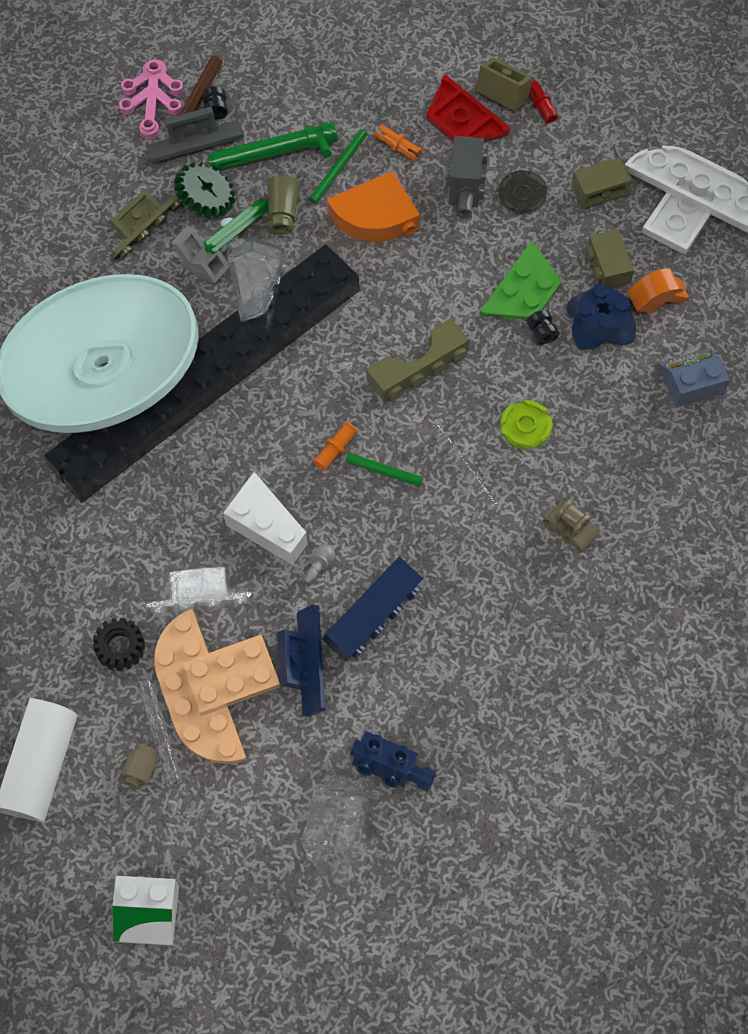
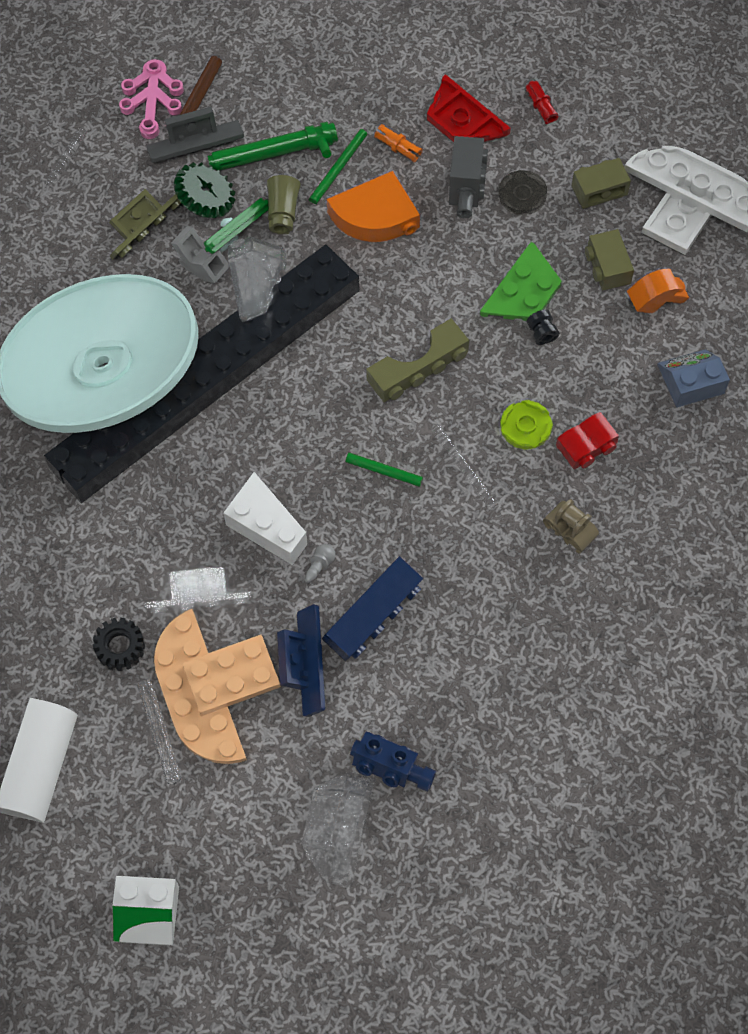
dark tan brick [121,743,157,789] -> none
black wheel [202,86,228,120] -> none
orange pin [312,421,358,472] -> none
olive brick [475,57,533,111] -> none
dark blue brick [567,284,636,350] -> none
none -> red brick [556,412,619,470]

